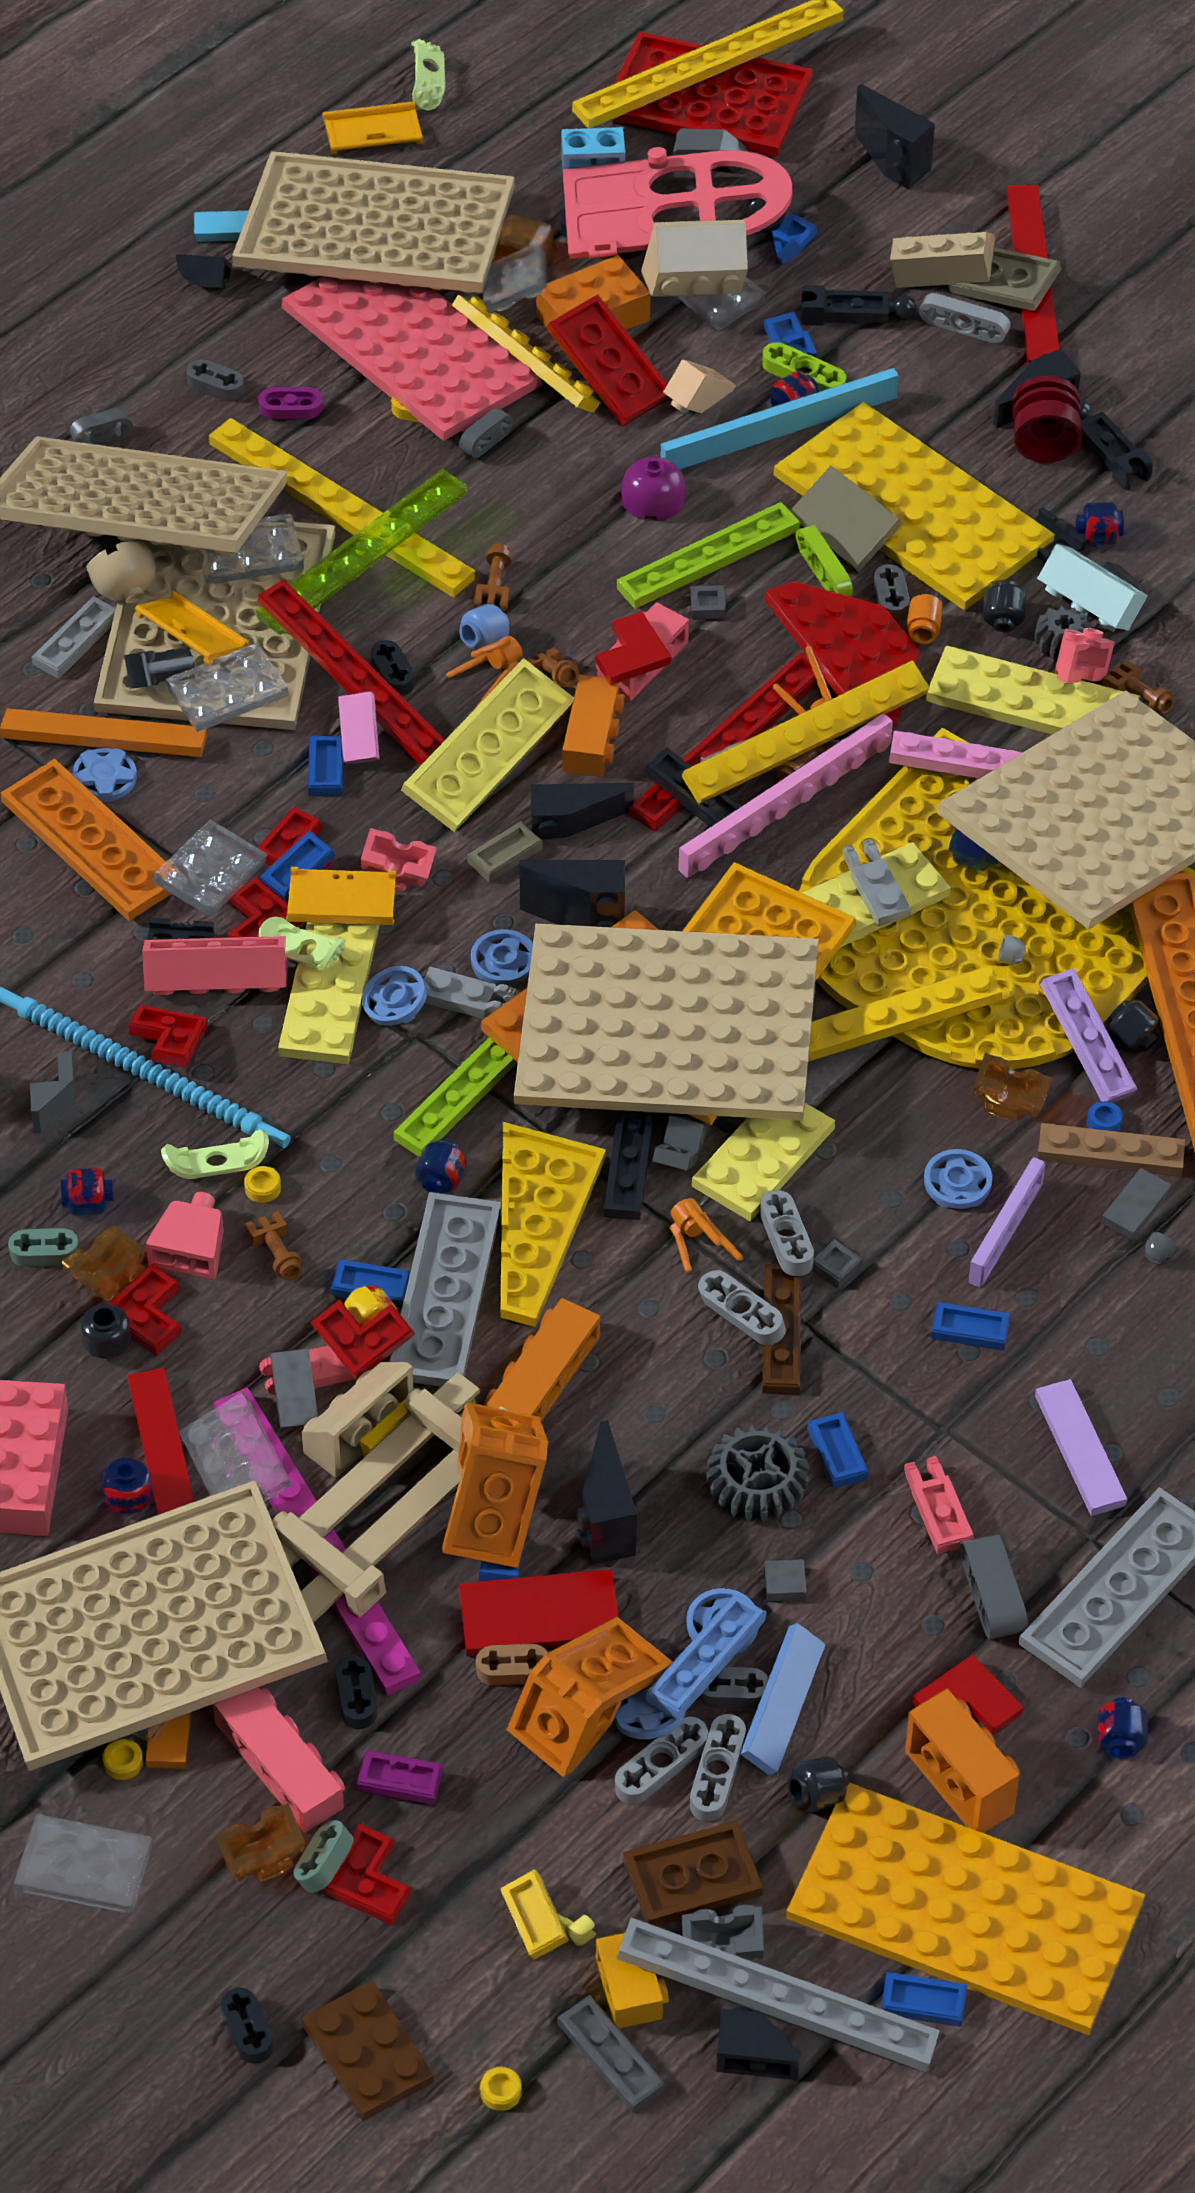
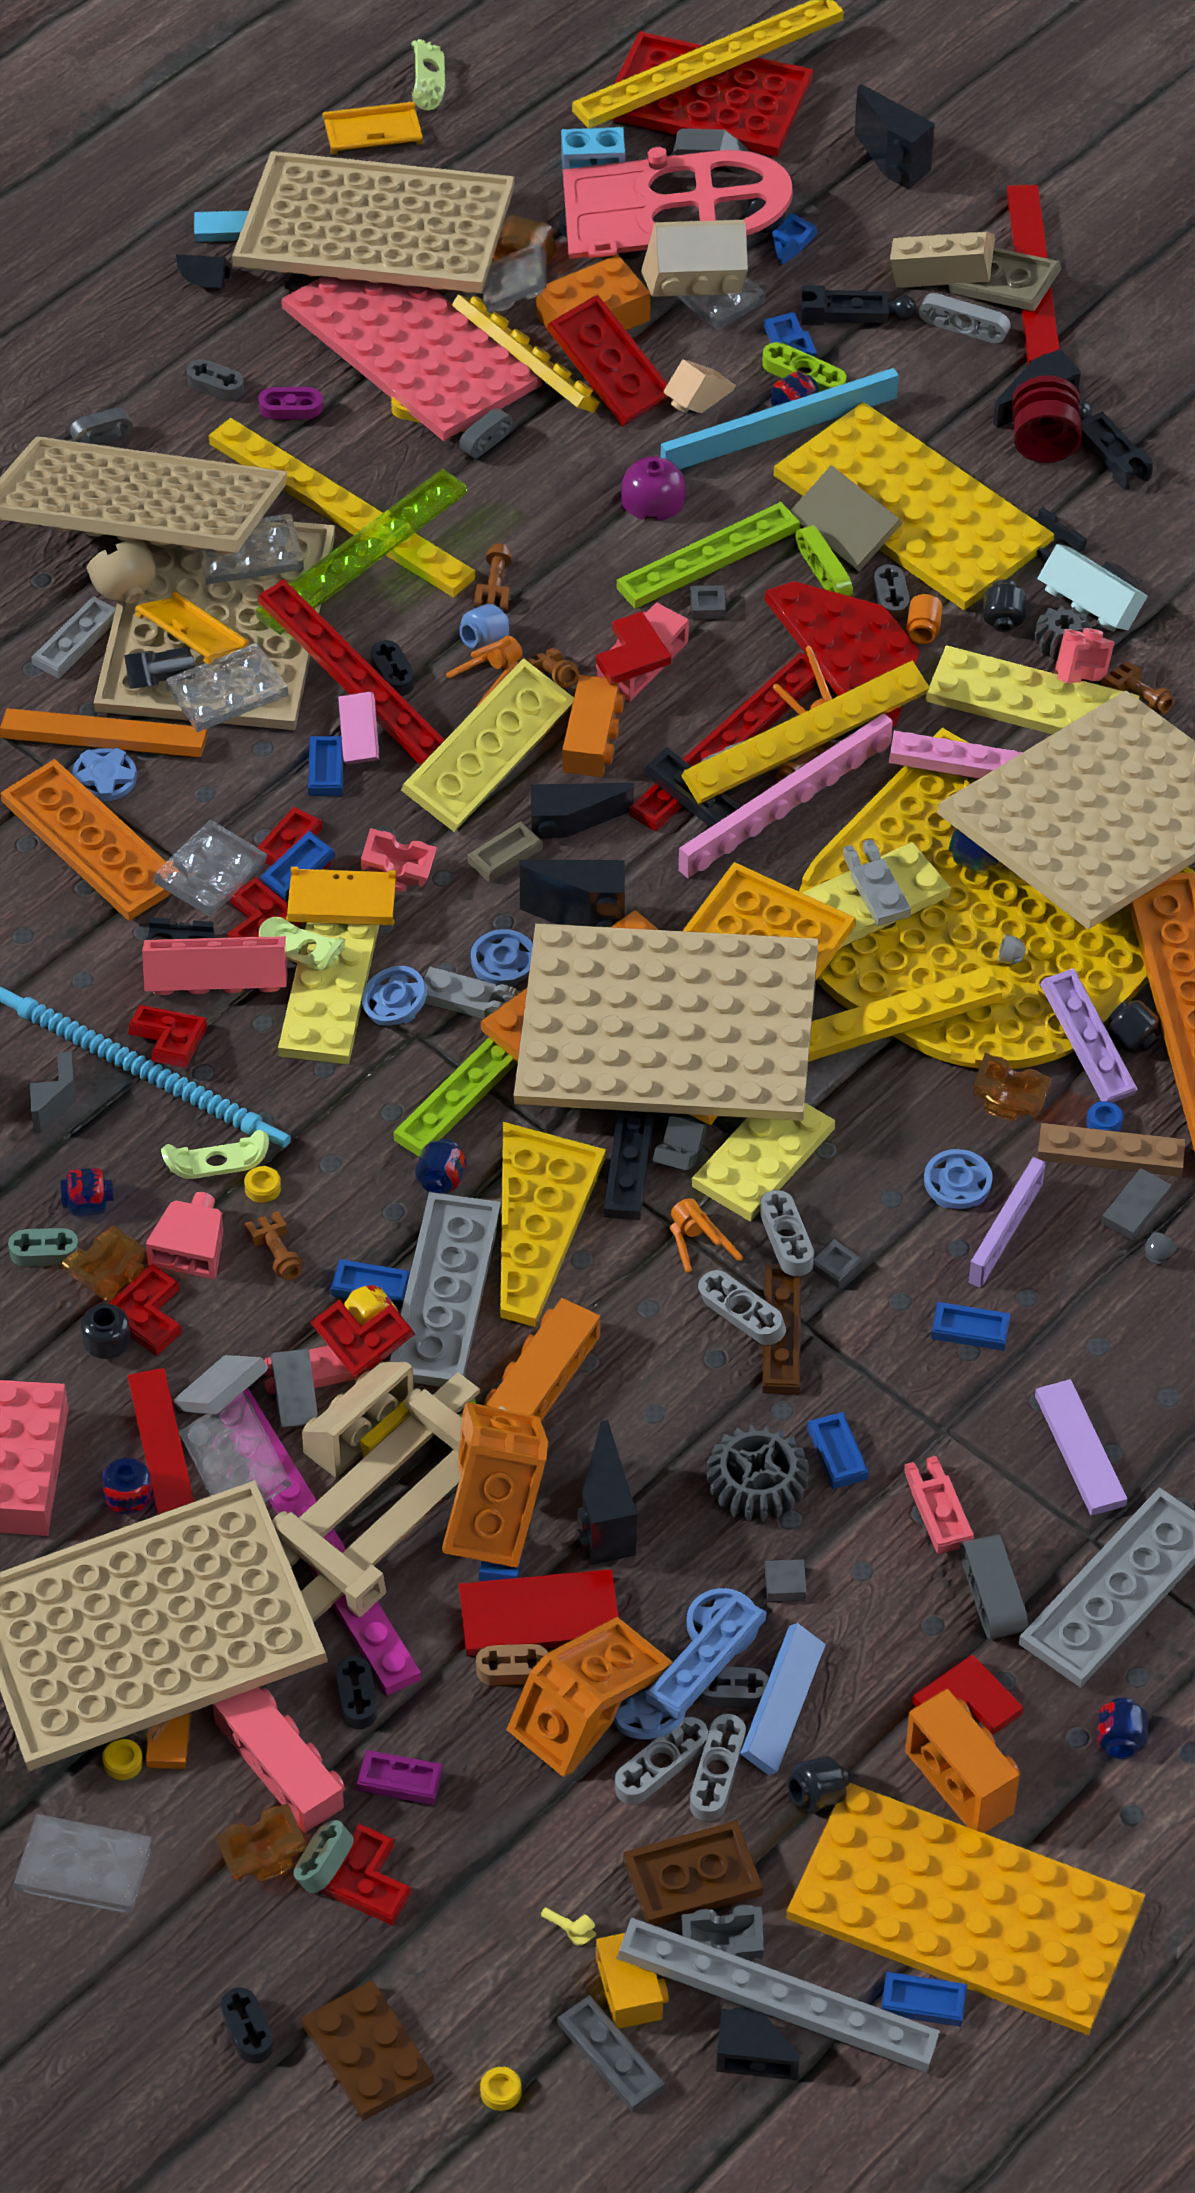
yellow tile [500,1869,569,1960] -> none
clear blue head [1075,502,1124,545] -> none
none -> light grey tile [172,1355,268,1414]

